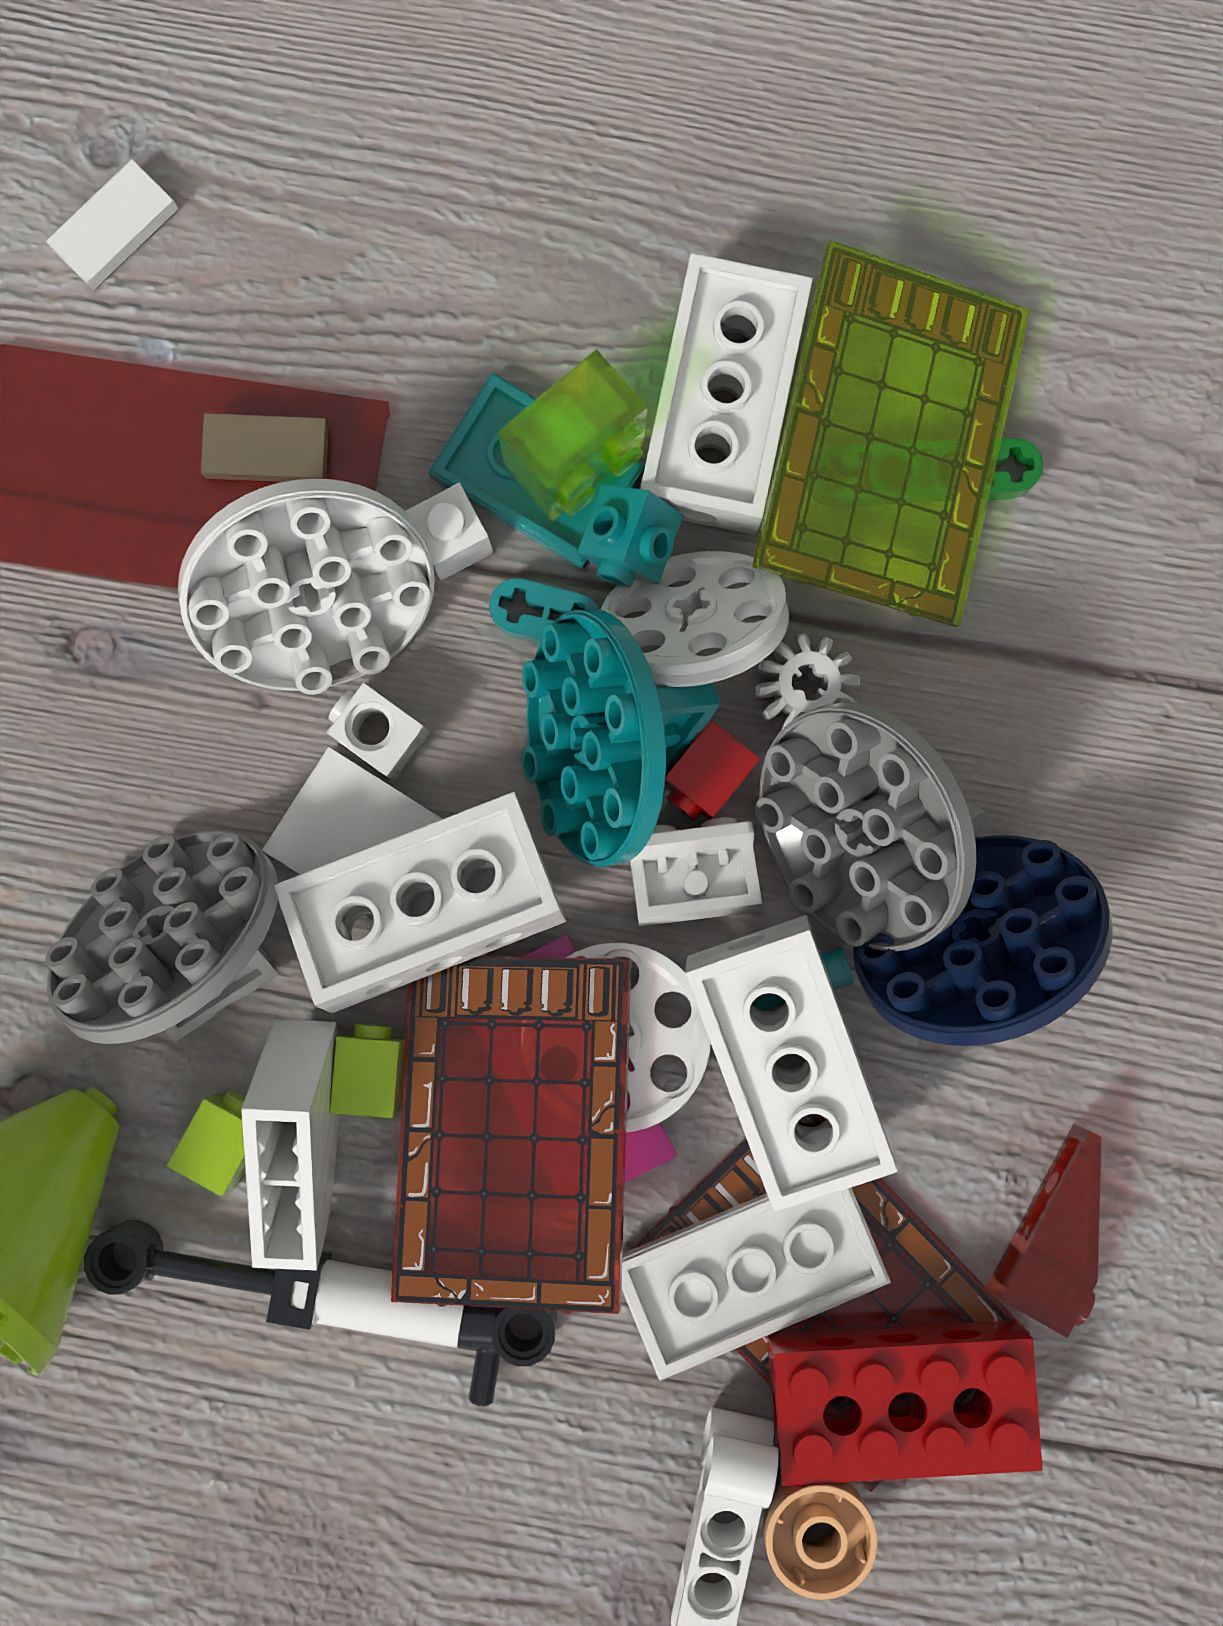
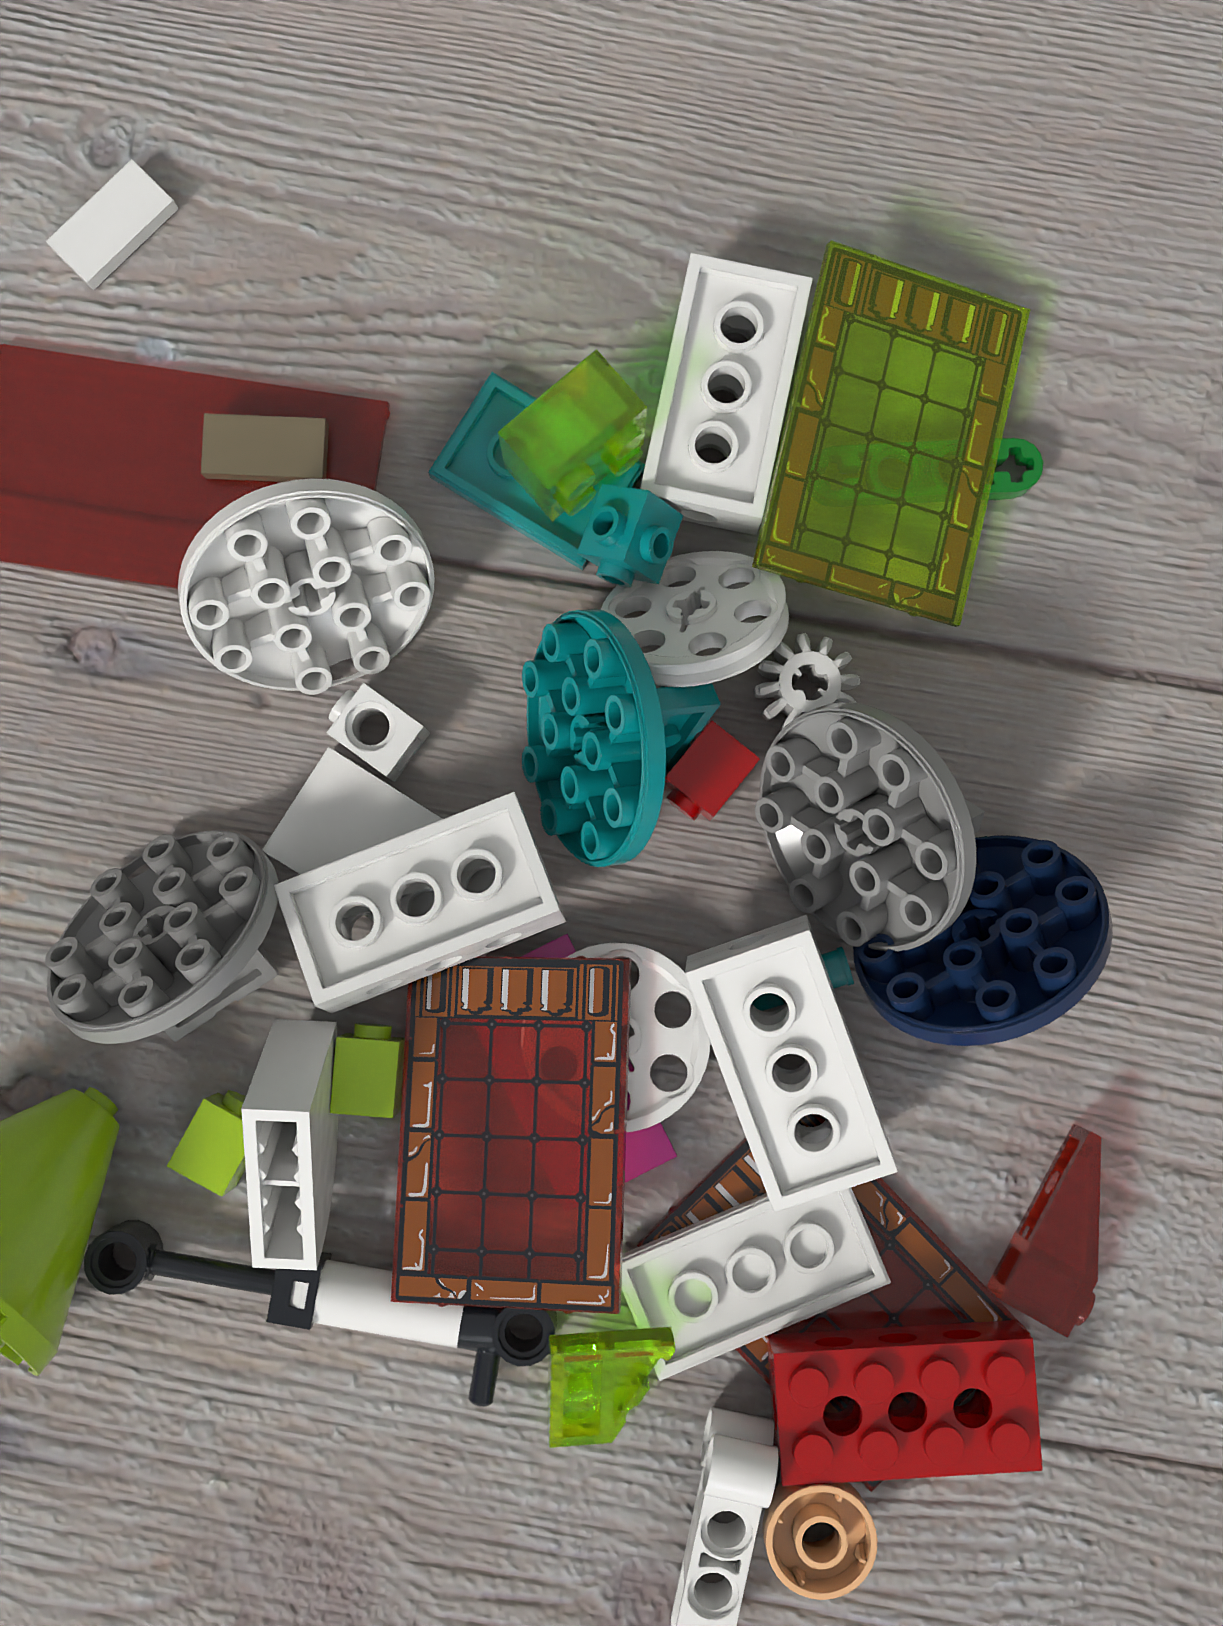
white brick [405,482,494,581] -> none
teal beam [489,578,600,644] -> none
white bracket [630,817,762,927] -> none
none -> clear neon green wing [547,1327,675,1448]

